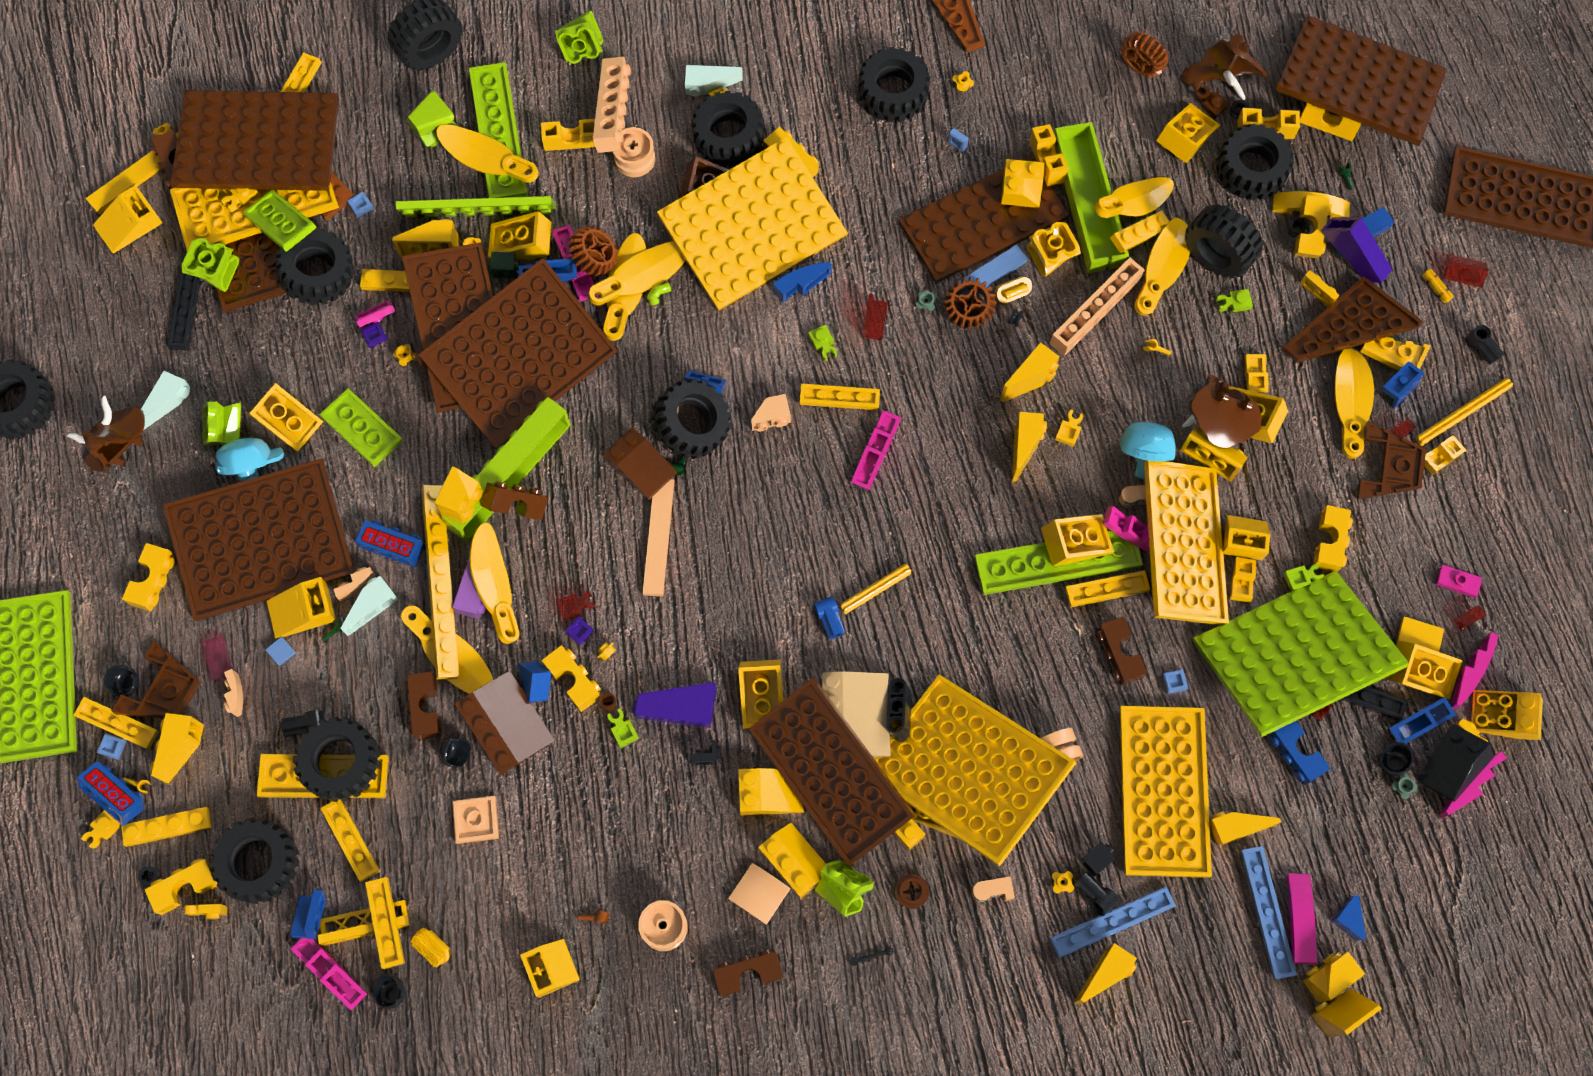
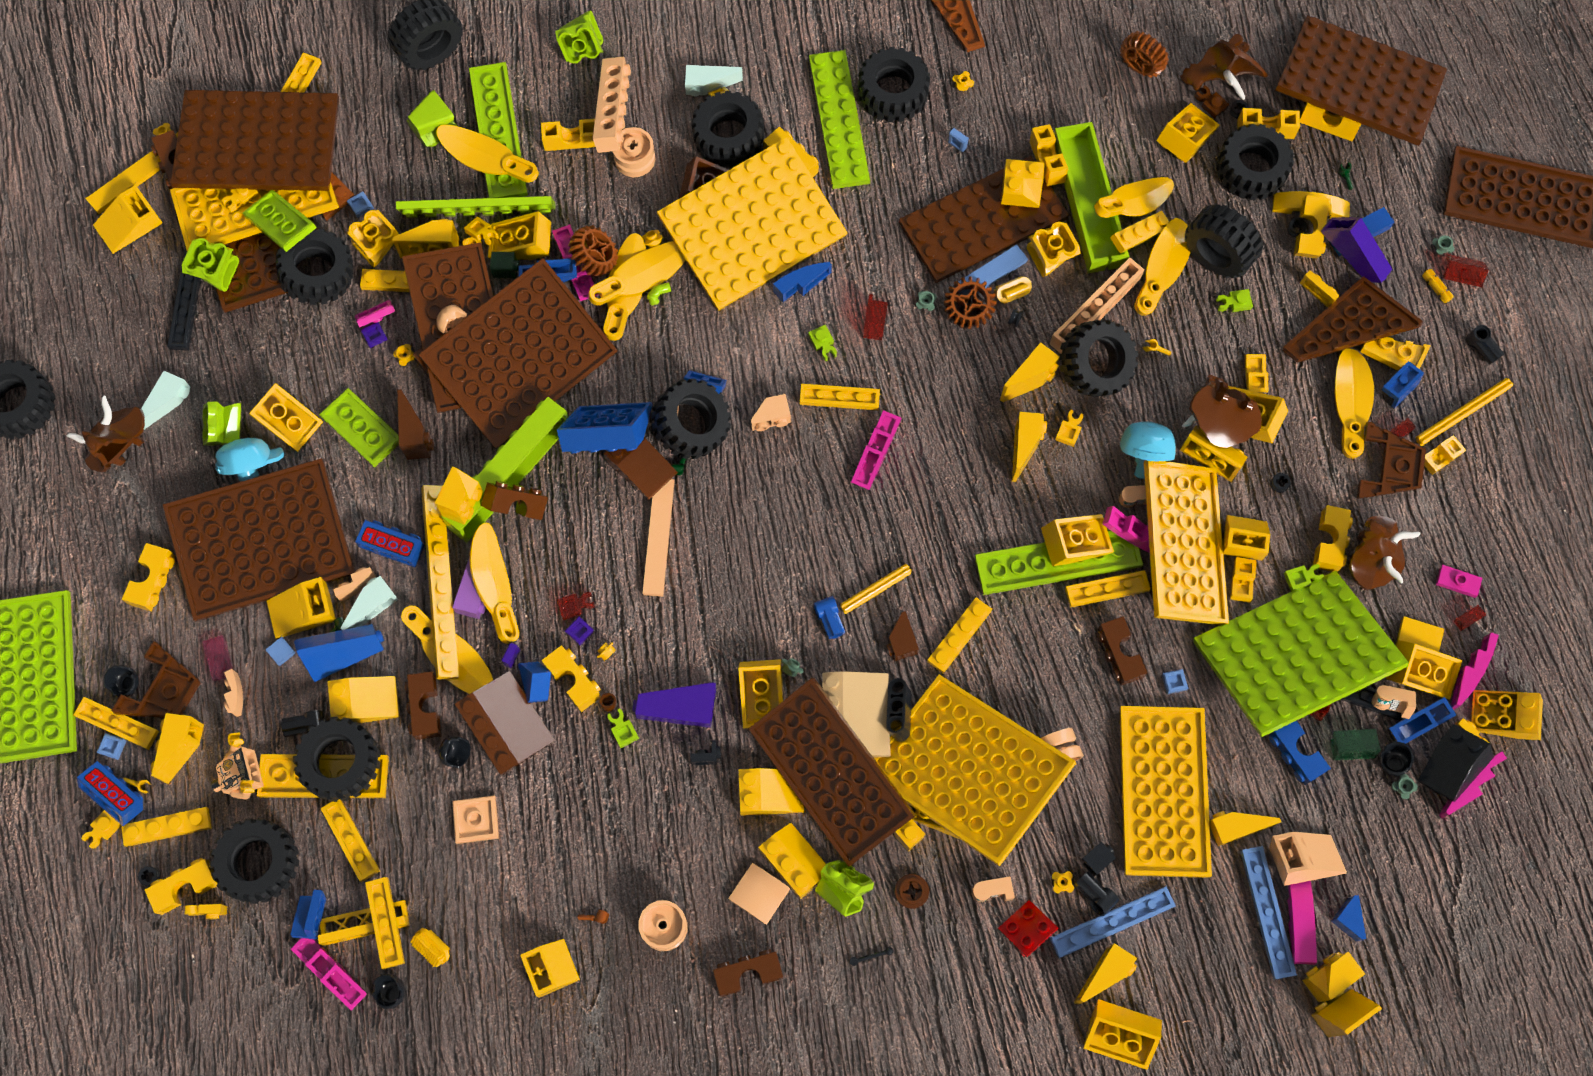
none -> torso [211,732,264,800]
none -> blue slope [294,624,385,682]
none -> yellow slope [328,676,399,723]
none -> yellow piece [346,210,399,268]
none -> reddish brown slope [397,389,434,460]
none -> light nougat hair [436,305,467,333]
none -> yellow plate [464,216,499,245]
none -> dark purple tile [501,643,521,668]
none -> blue slope [557,402,653,454]
none -> yellow plate [642,230,663,248]
none -> sand green plate [781,658,804,677]
none -> lime plate [809,50,870,189]
none -> reddish brown slope [886,611,919,662]
none -> yellow plate [927,597,992,674]
none -> red hinge [998,900,1059,957]
none -> black tyre [1059,320,1138,397]
none -> yellow slope [1083,999,1162,1070]
none -> light nougat slope [1269,832,1347,886]
none -> black bush [1270,473,1291,493]
none -> clear green hinge [1331,729,1381,761]
none -> reddish brown animal [1349,516,1420,591]
none -> light nougat leg [1371,685,1416,719]
none -> sand green plate [1432,235,1455,255]

